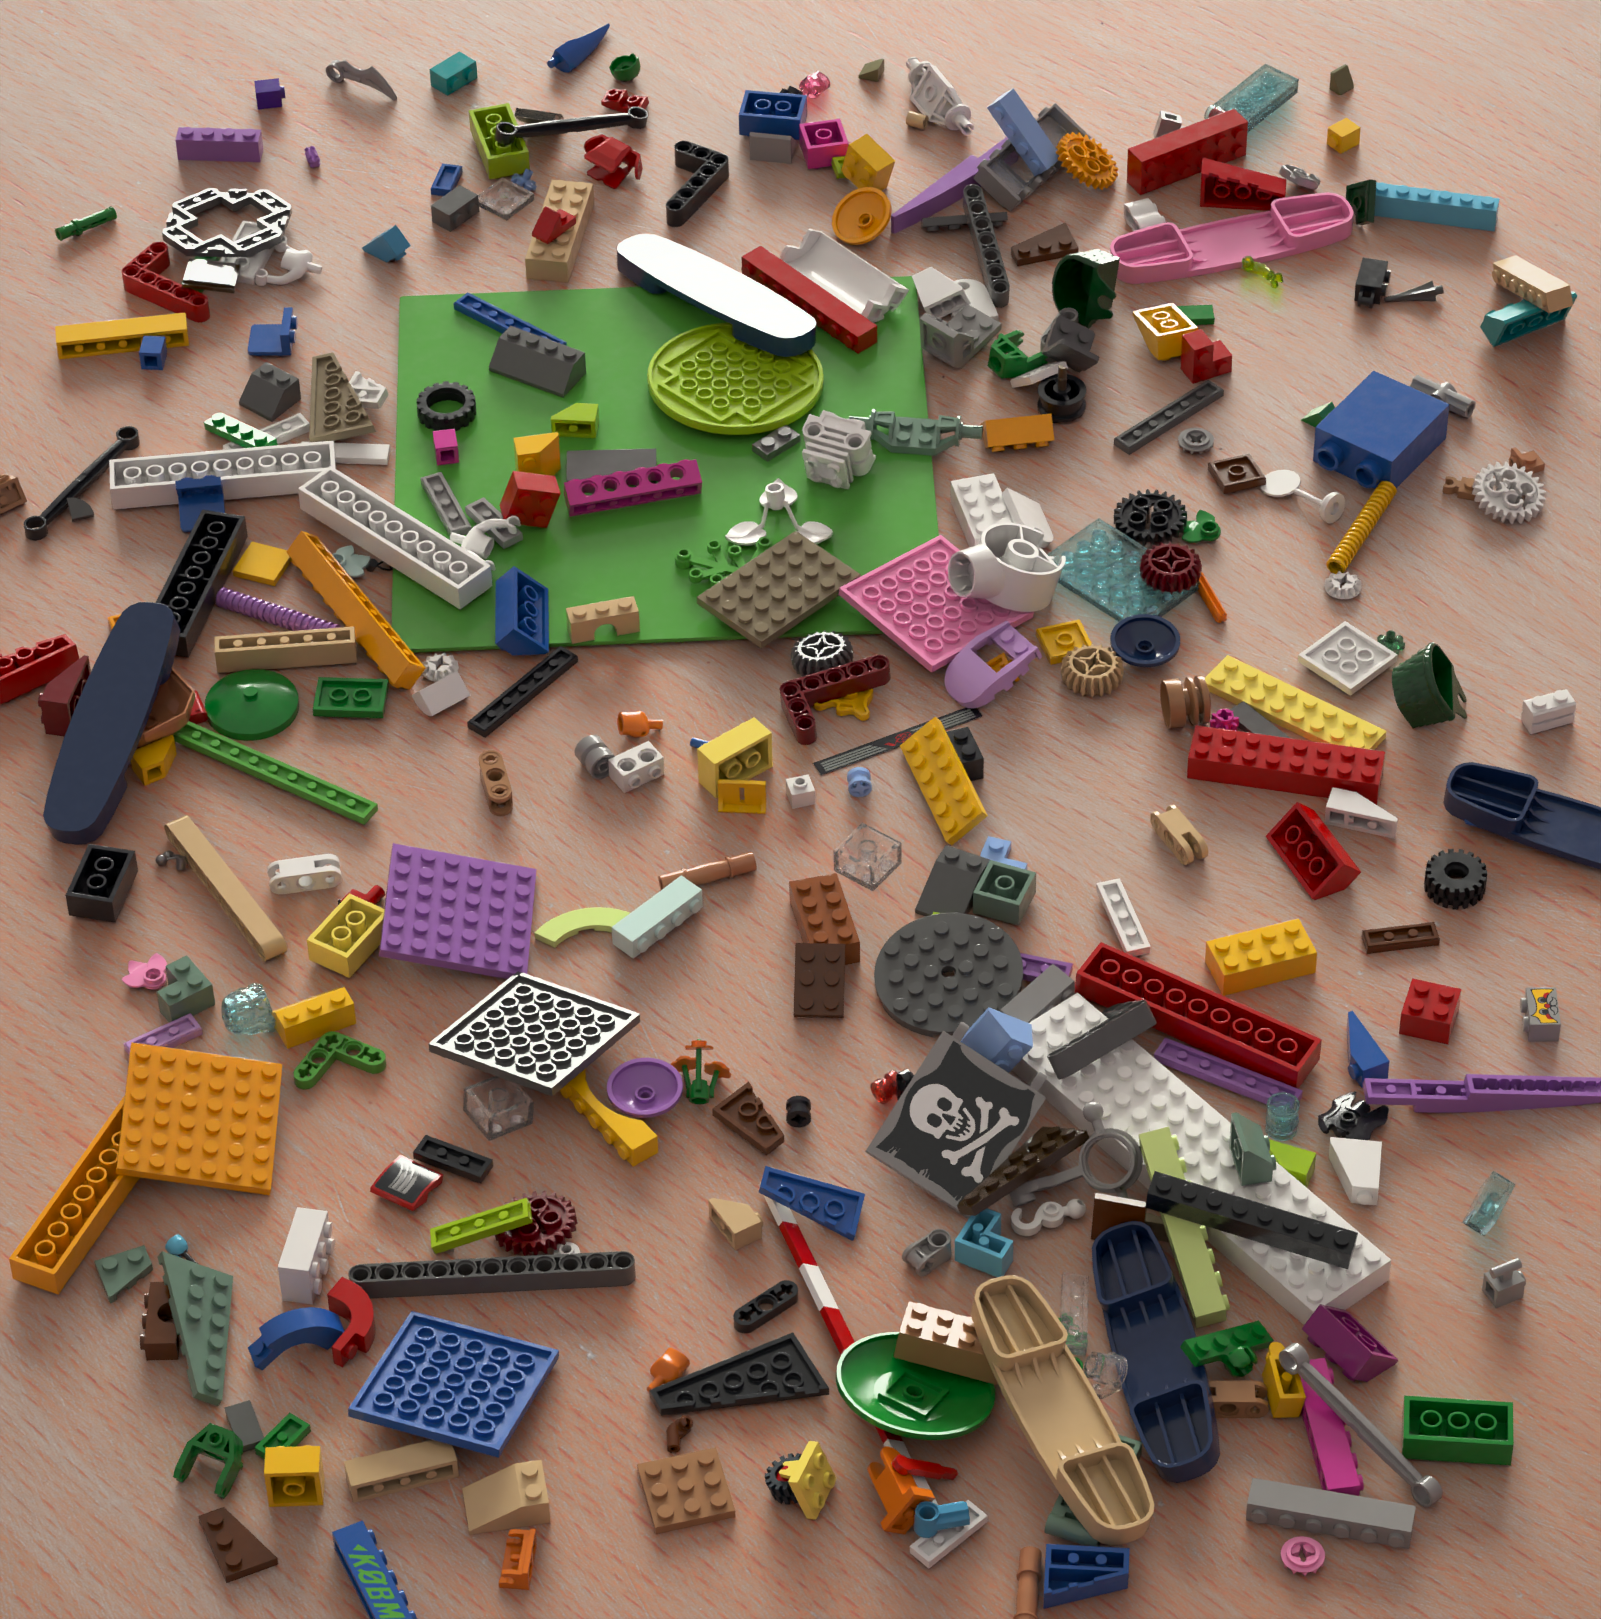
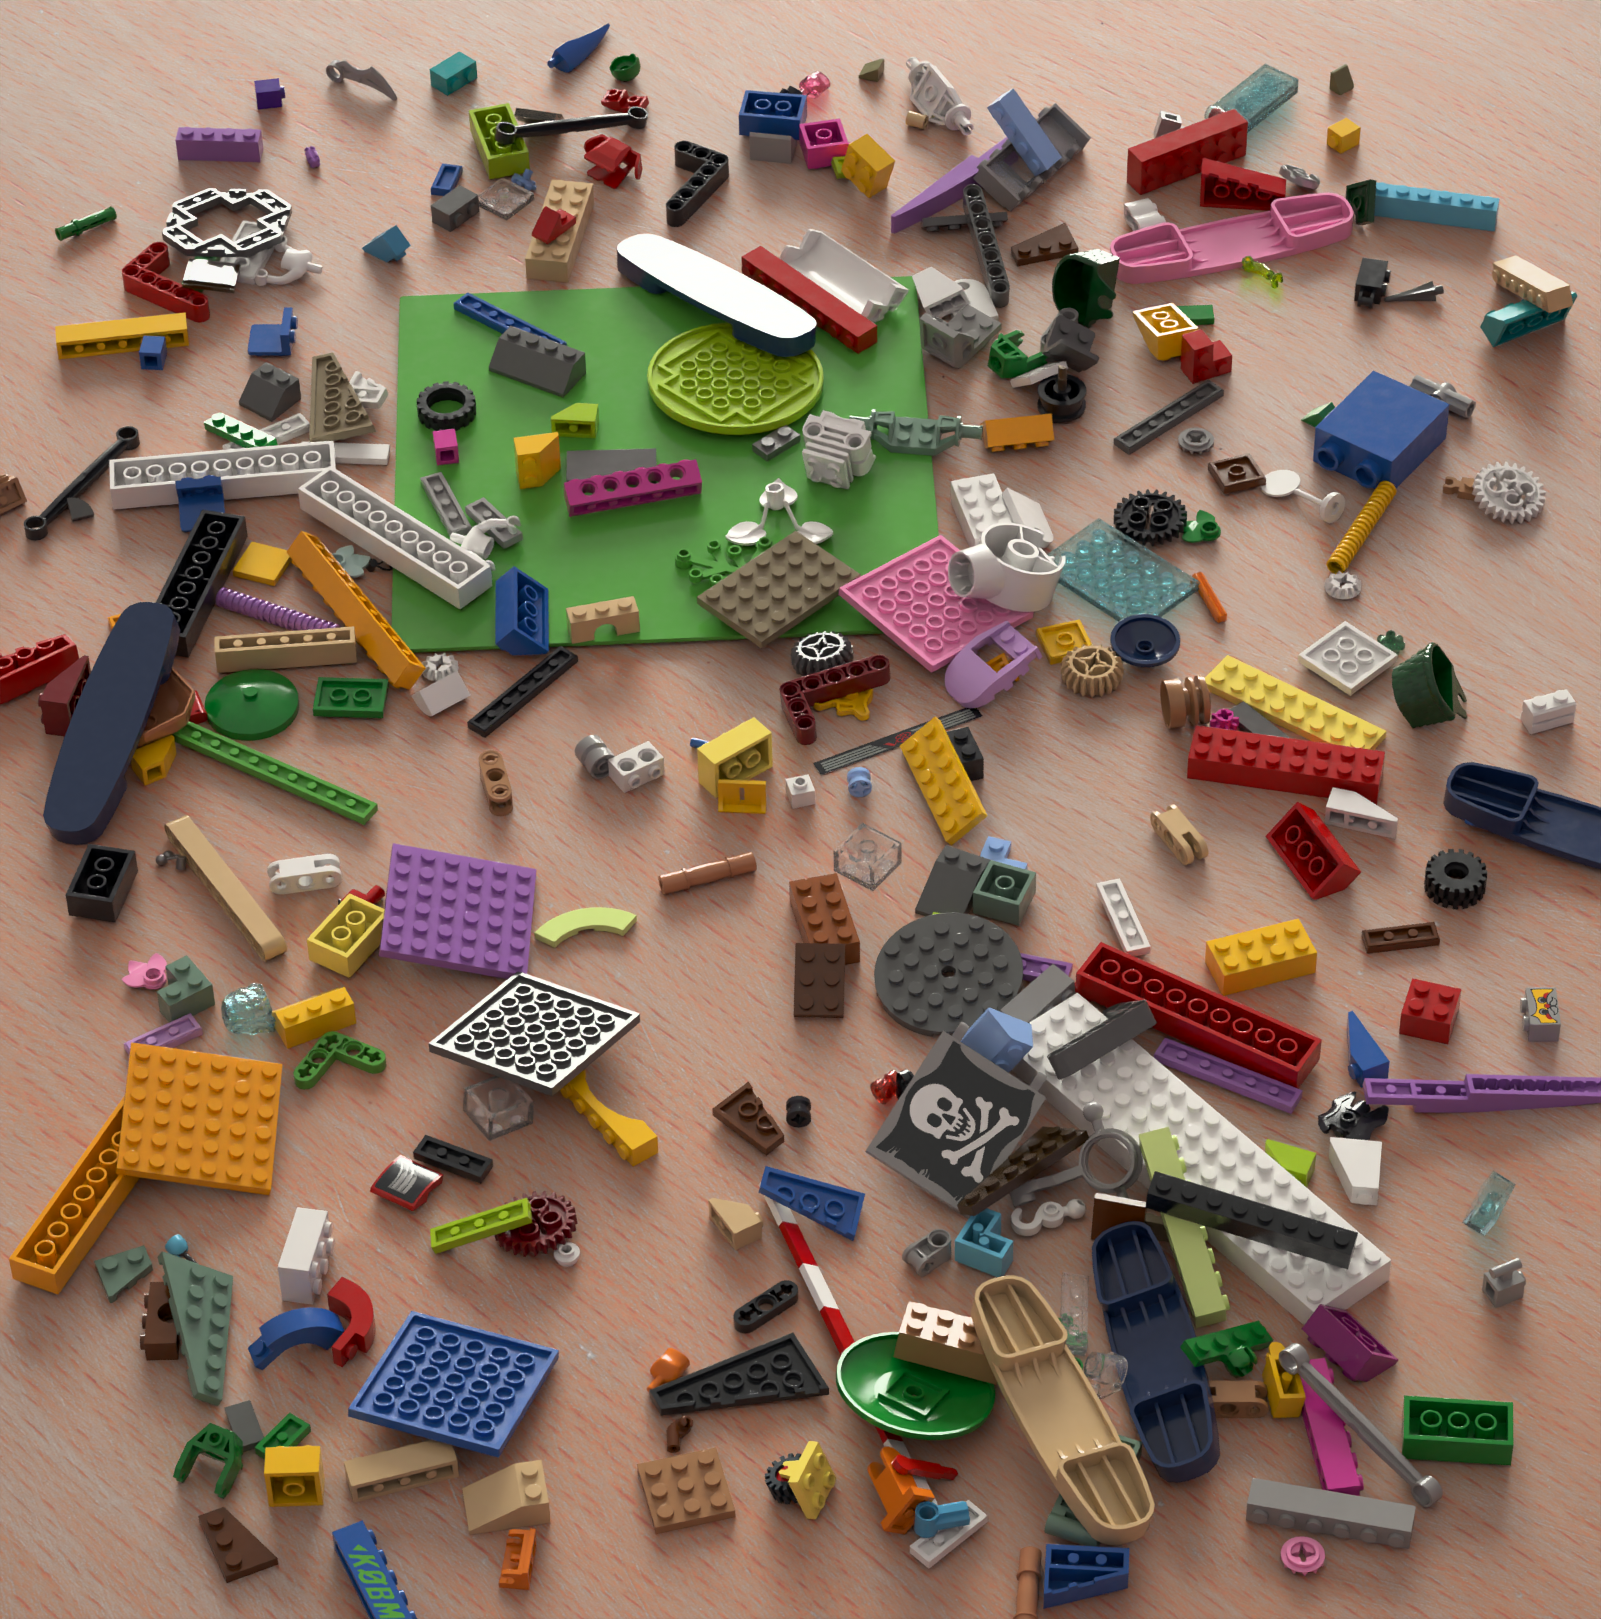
dark grey beam [348,1251,636,1299] -> none
red brick [499,471,561,528] -> none
medium lavender dish [607,1058,683,1118] -> none
light aqua brick [612,875,703,959] -> none
orange piece [617,711,663,738] -> none
plant [671,1039,731,1105] -> none
light orange dish [832,187,892,245] -> none
light orange gear [1056,132,1119,190] -> none
dark red gear [1139,541,1202,595] -> none
sand green slope [1229,1112,1276,1186] -> none
clear light blue wheel [1265,1092,1300,1141] -> none
nougat bracket [1509,447,1545,474] -> none

